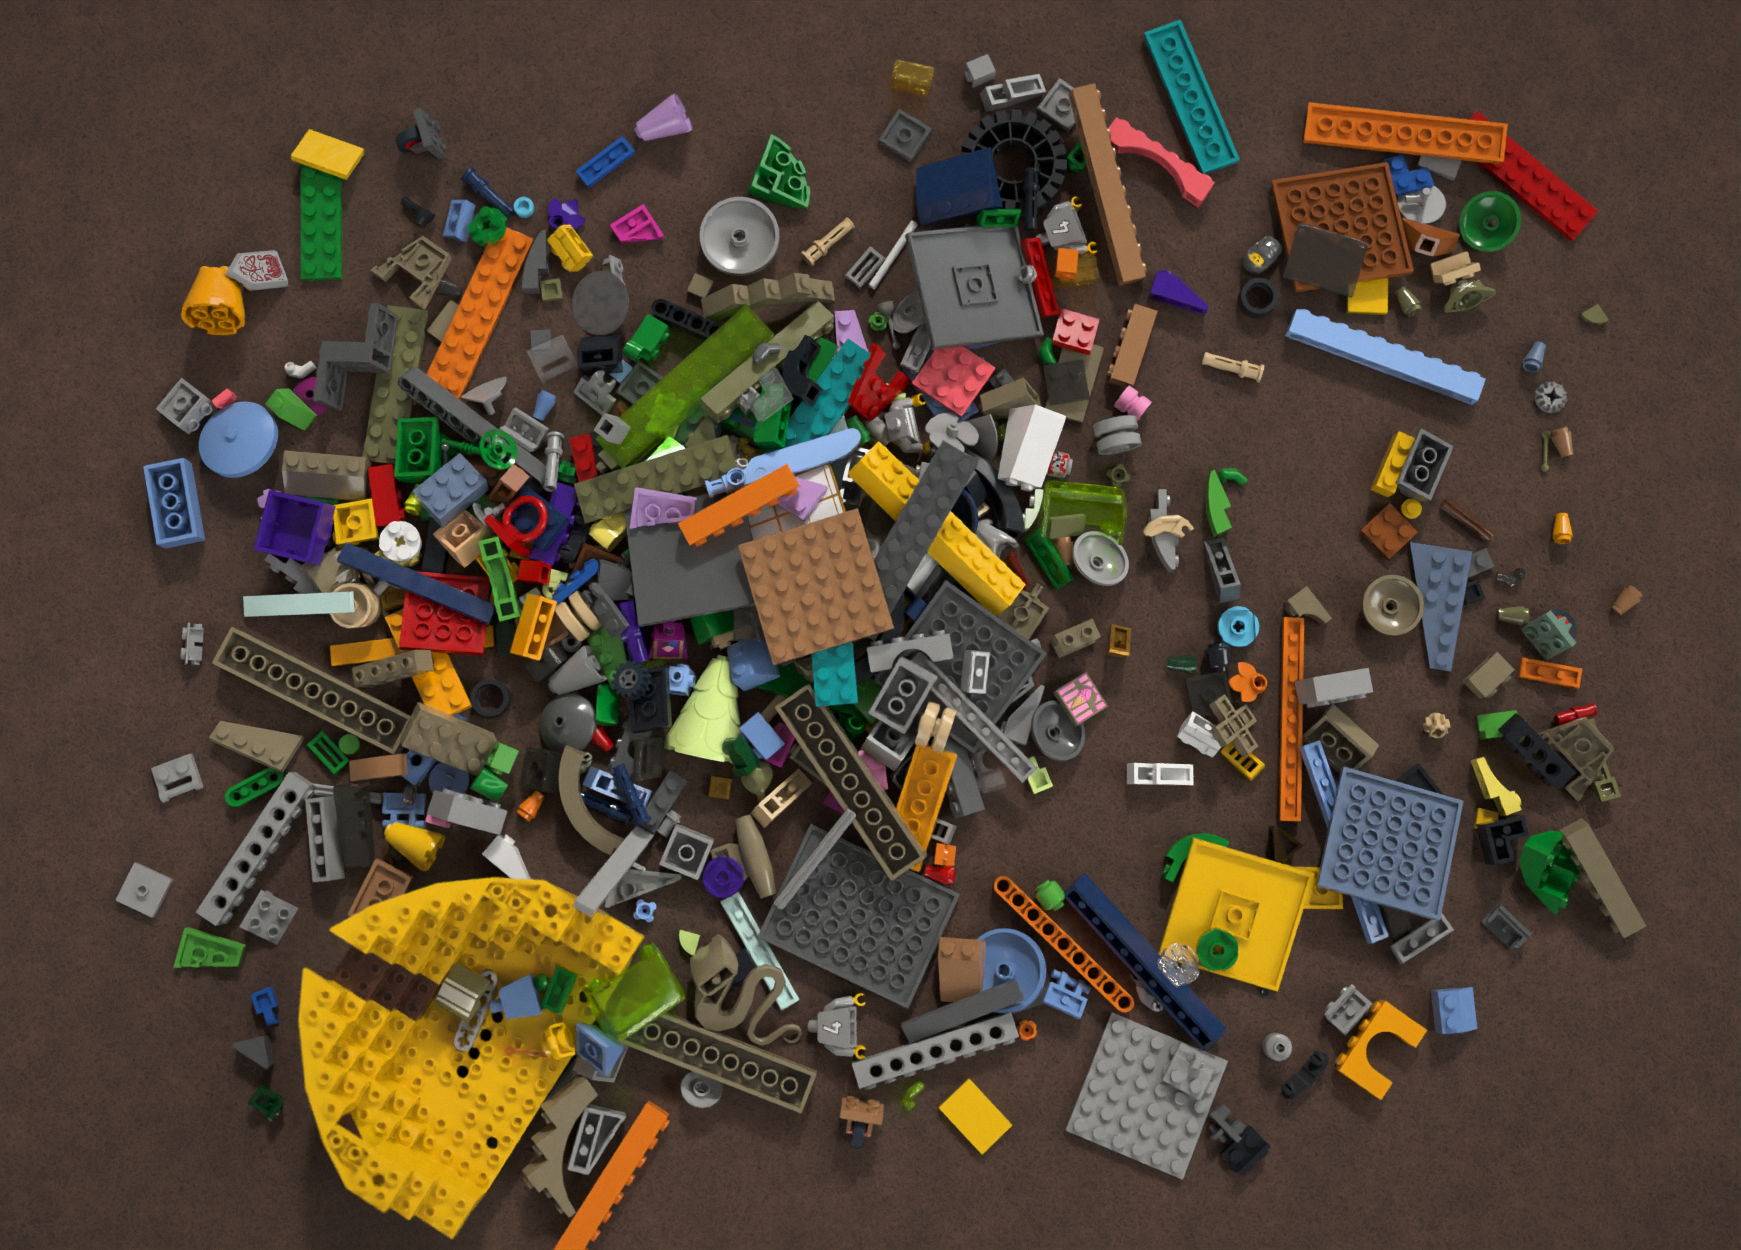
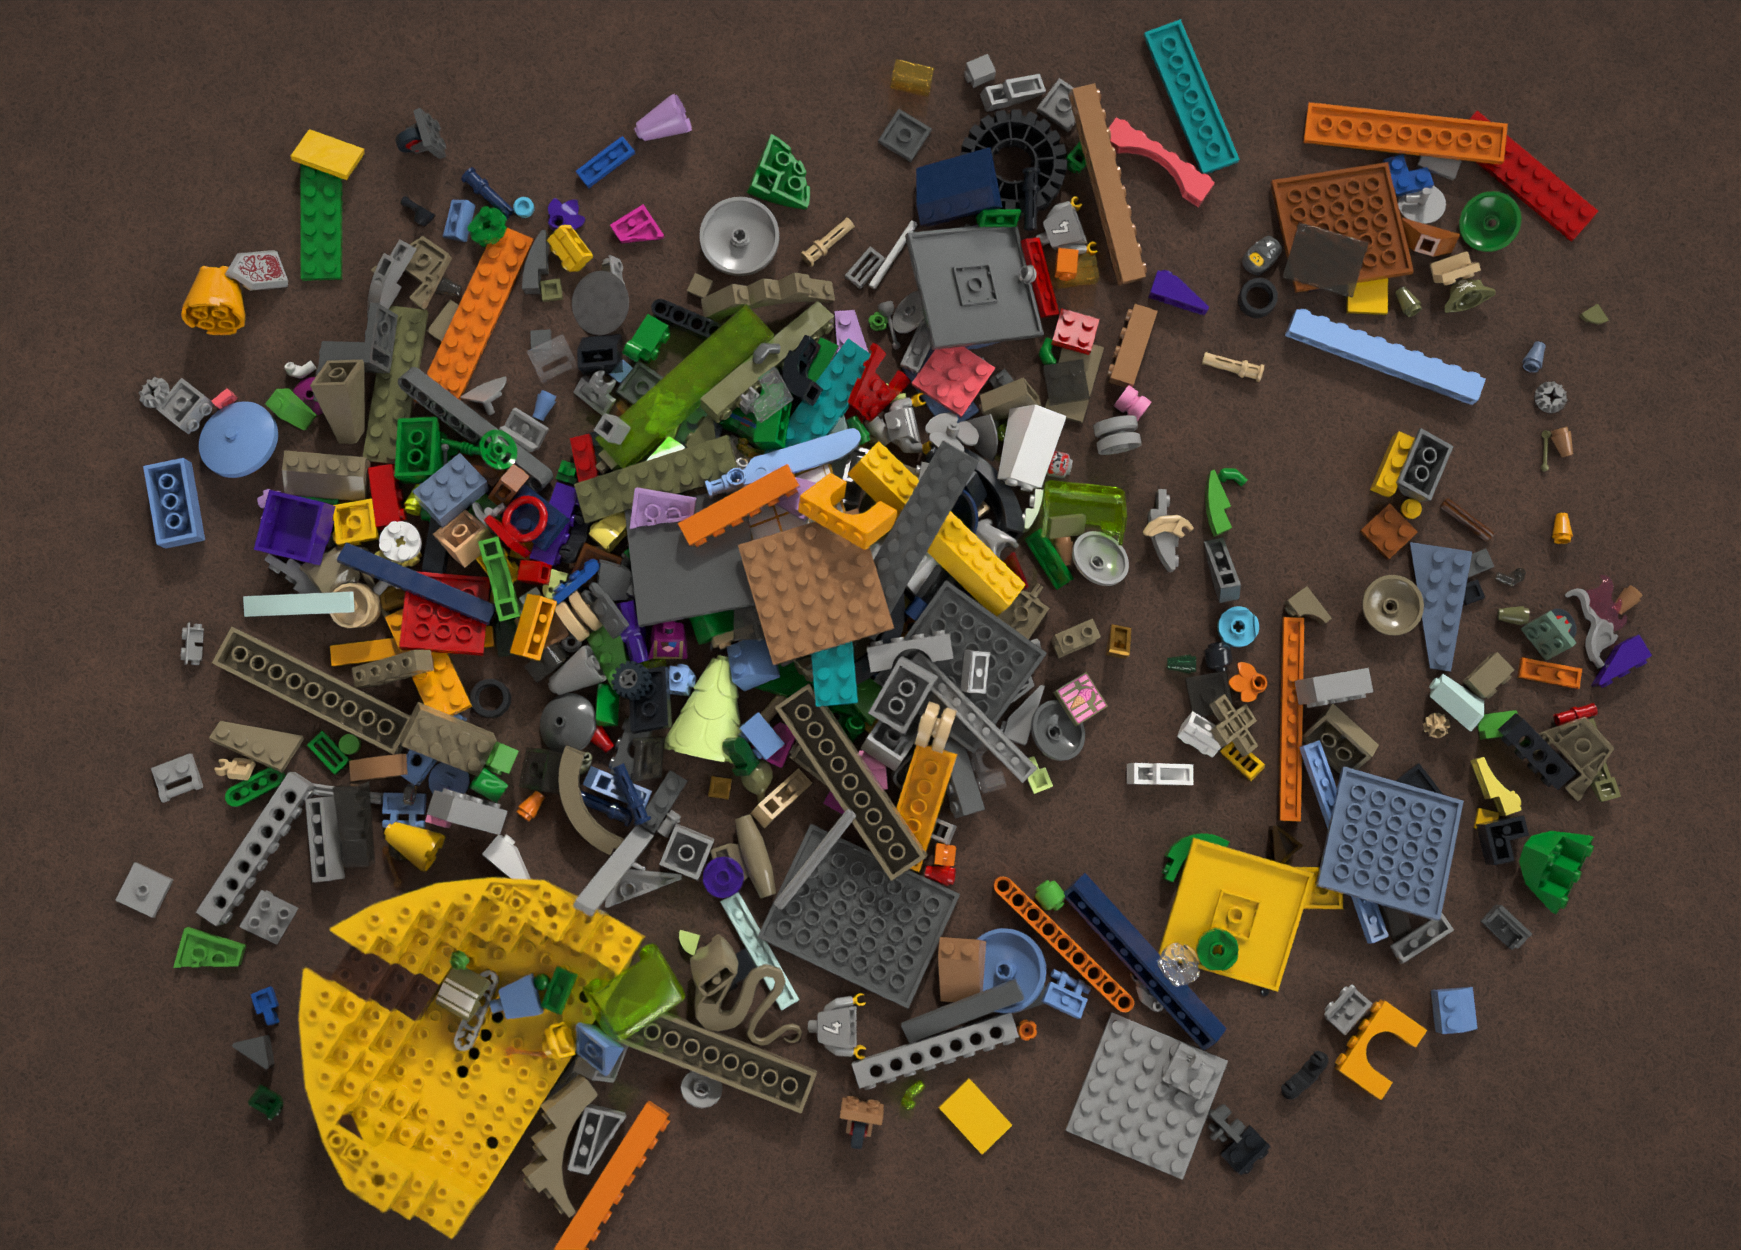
medium nougat plate [348,858,414,917] -> none
light grey pin [543,432,565,492] -> none
light blue plate [633,899,656,922] -> none
olive plate [1106,464,1130,487] -> none
light grey head [1262,1033,1292,1061] -> none
dark tan brick [1560,818,1646,938] -> none
none -> light grey gear [138,377,169,408]
none -> tan plate [214,758,256,780]
none -> dark tan slope [310,359,365,444]
none -> light grey slope [367,239,416,313]
none -> bright green plate [449,950,469,970]
none -> light orange arch [798,473,897,550]
none -> light aqua slope [1429,674,1484,731]
none -> piece [1565,575,1627,669]
none -> dark purple slope [1591,635,1652,688]

